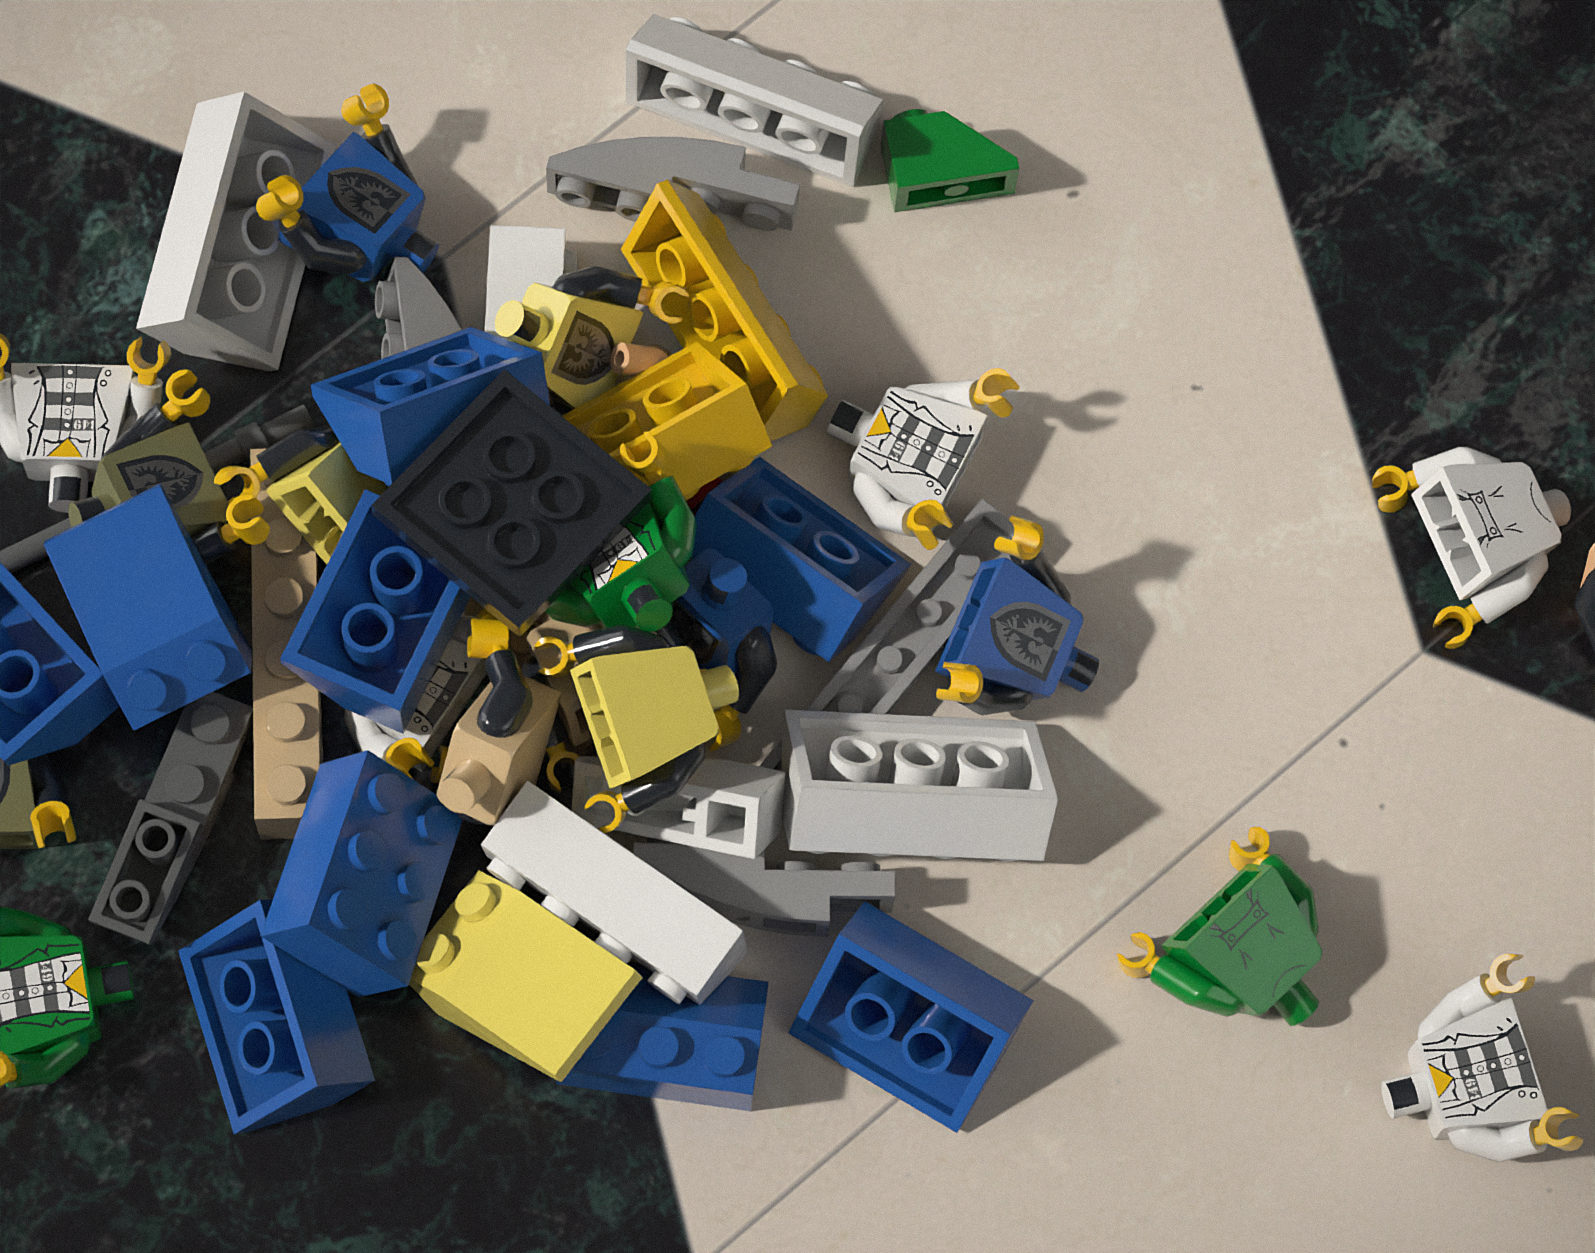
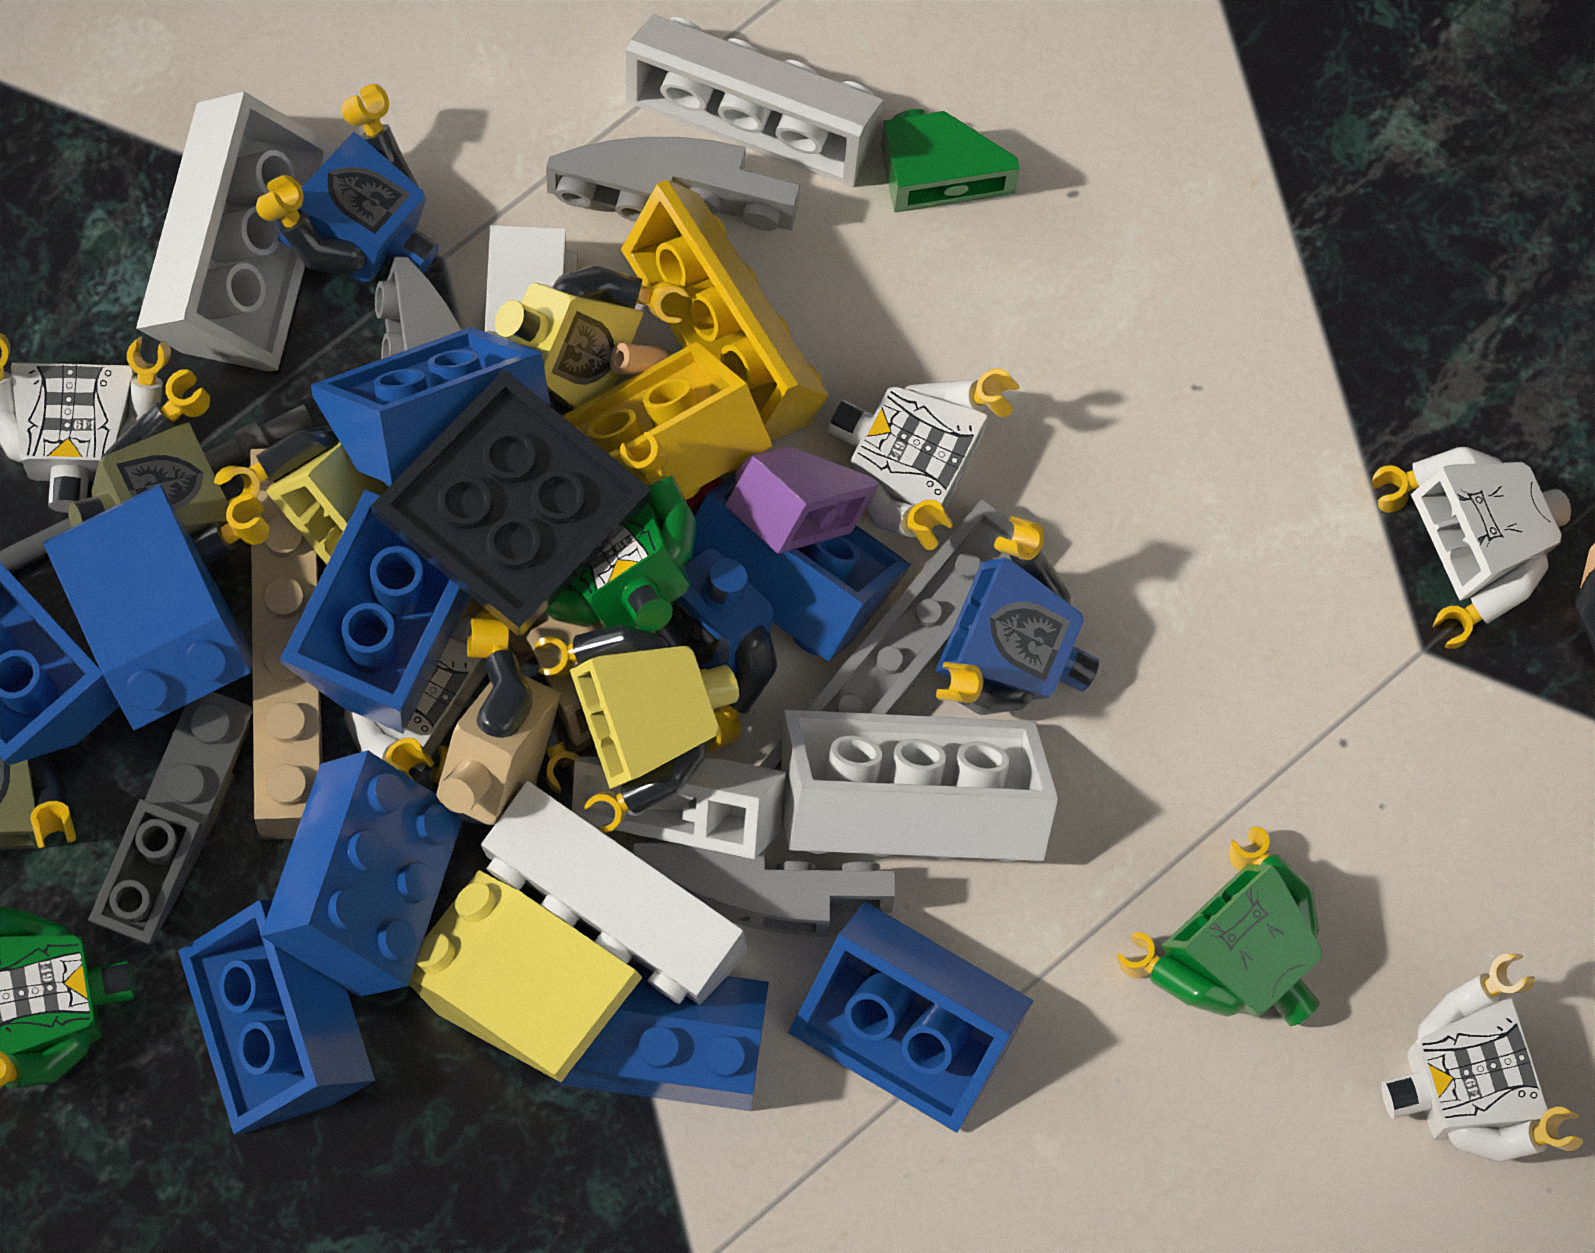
none -> medium lavender slope [725,446,880,554]

